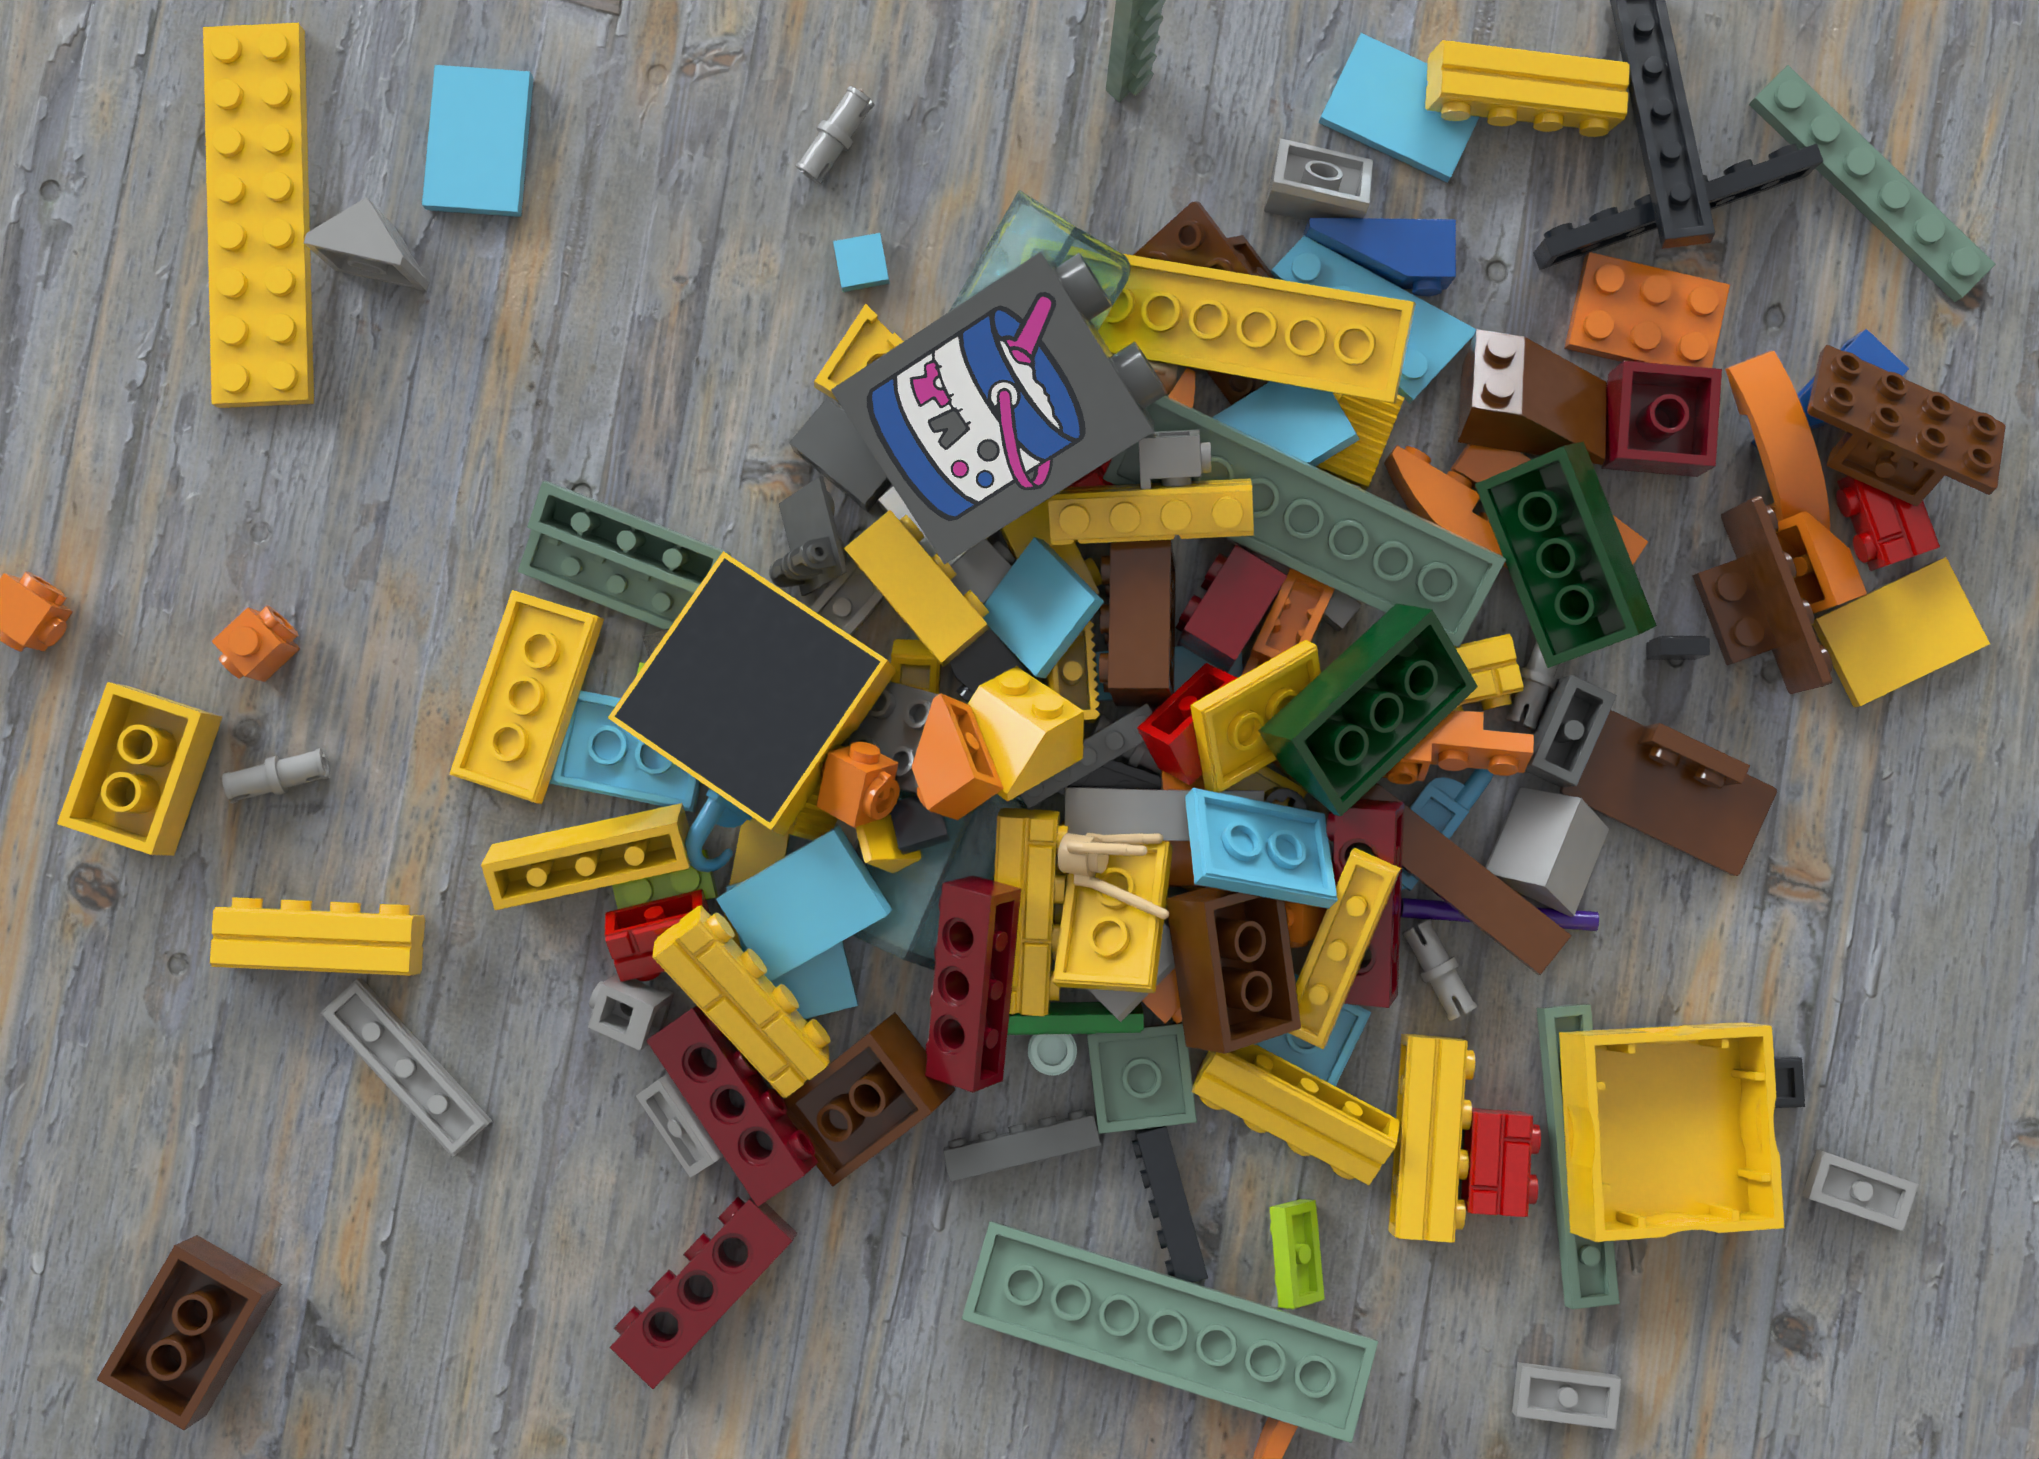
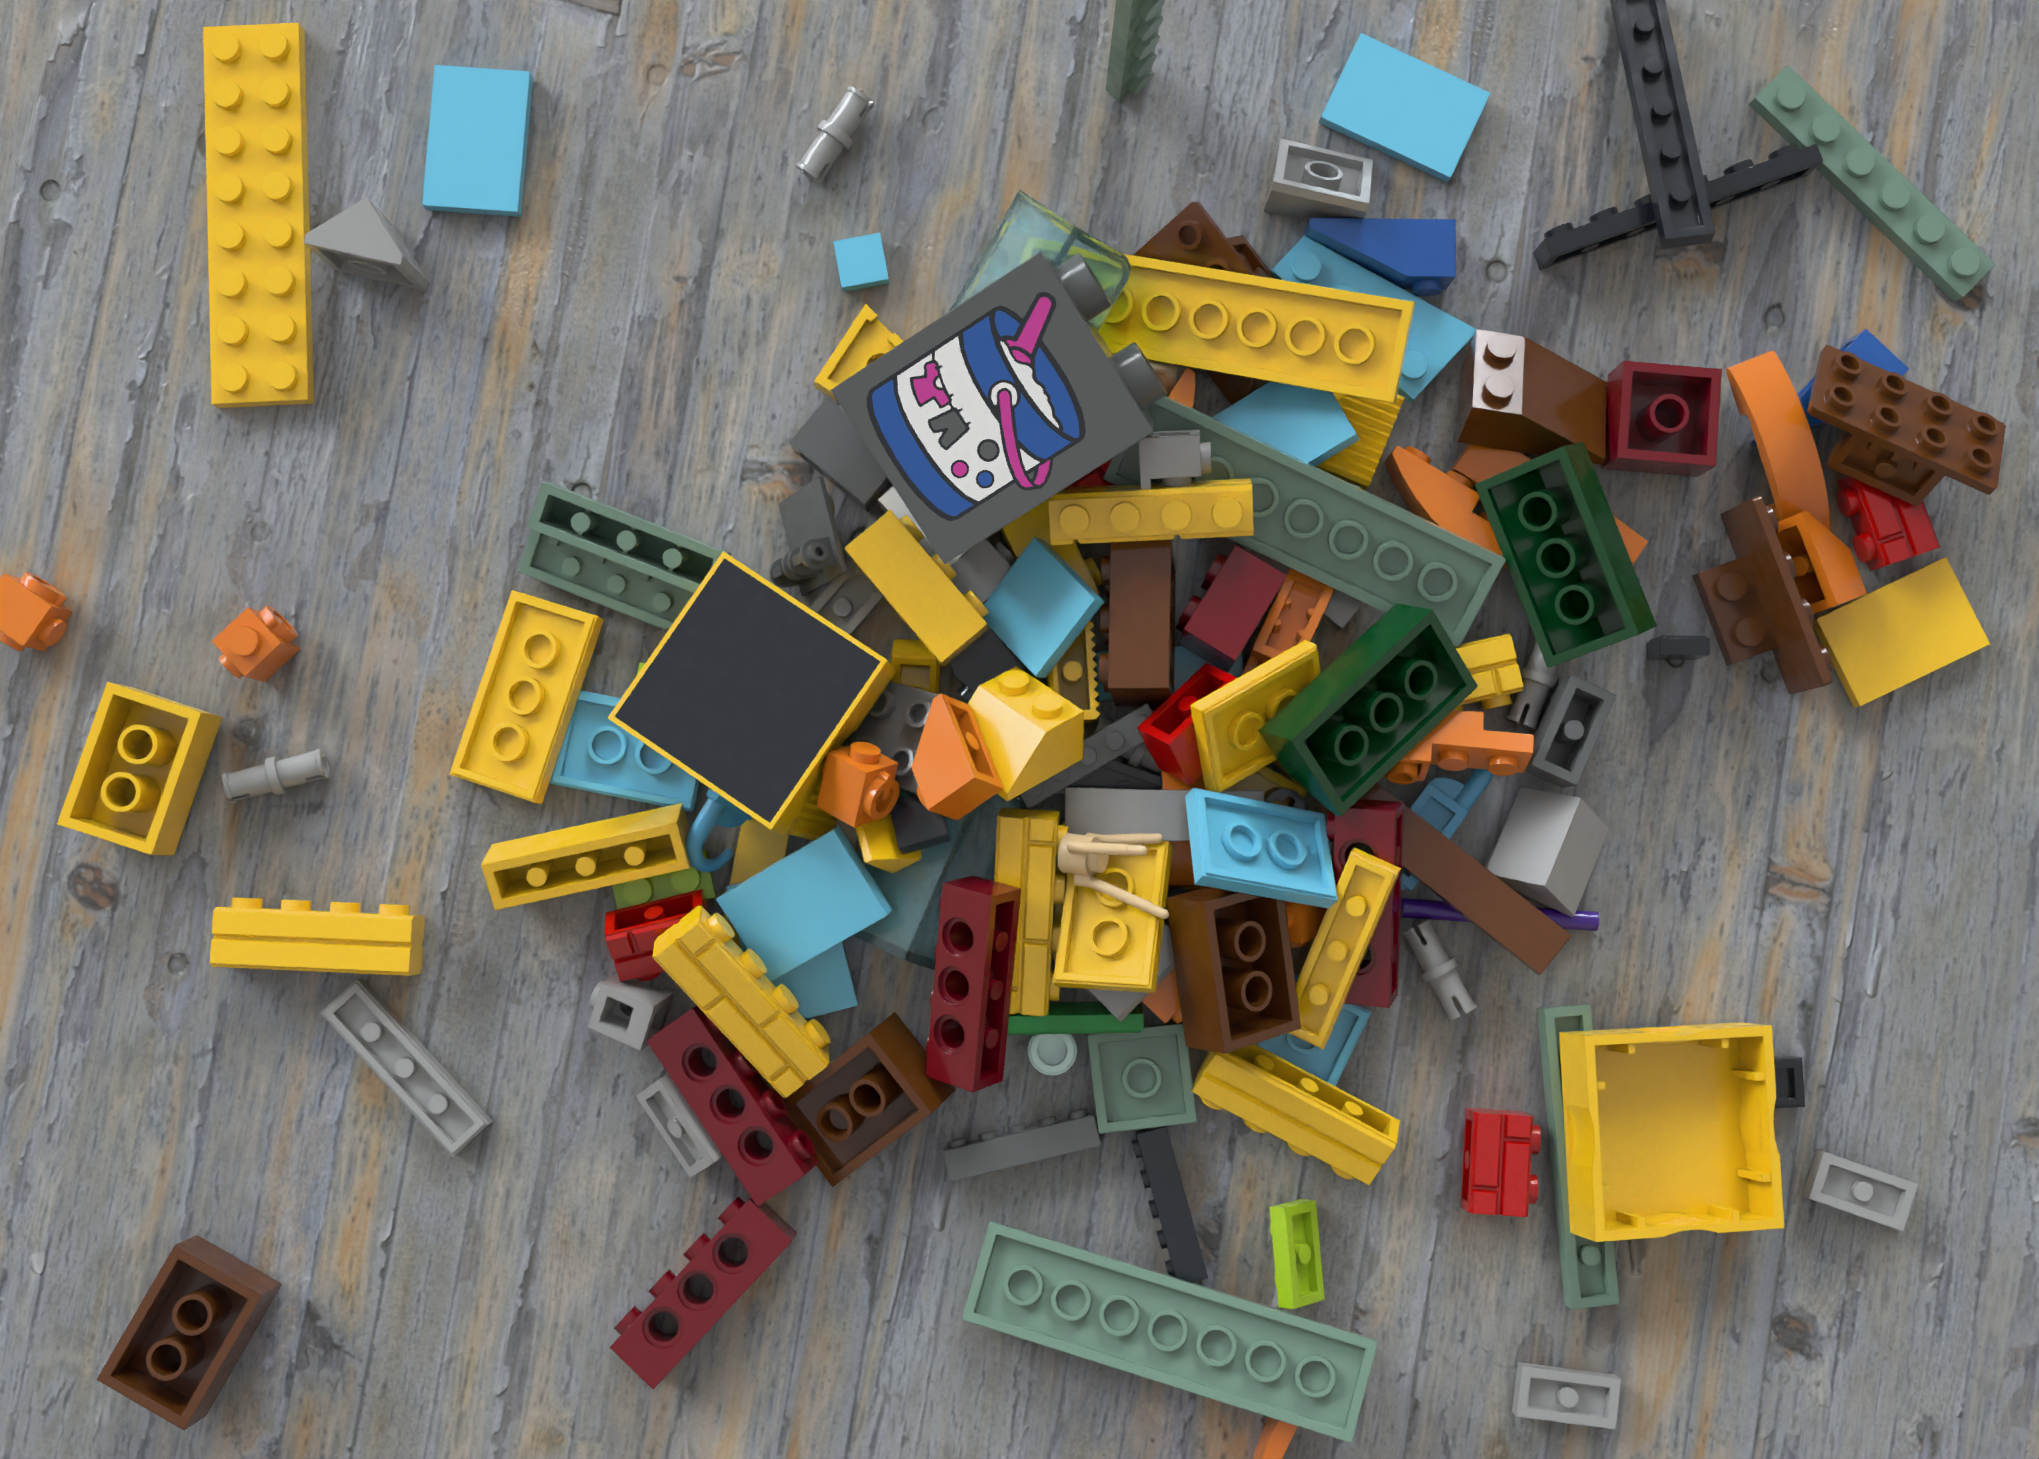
yellow brick [1388,1034,1475,1243] -> none
yellow brick [1425,40,1630,137] -> none
reddish brown bracket [1560,710,1777,876] -> none
orange plate [1564,252,1730,368] -> none

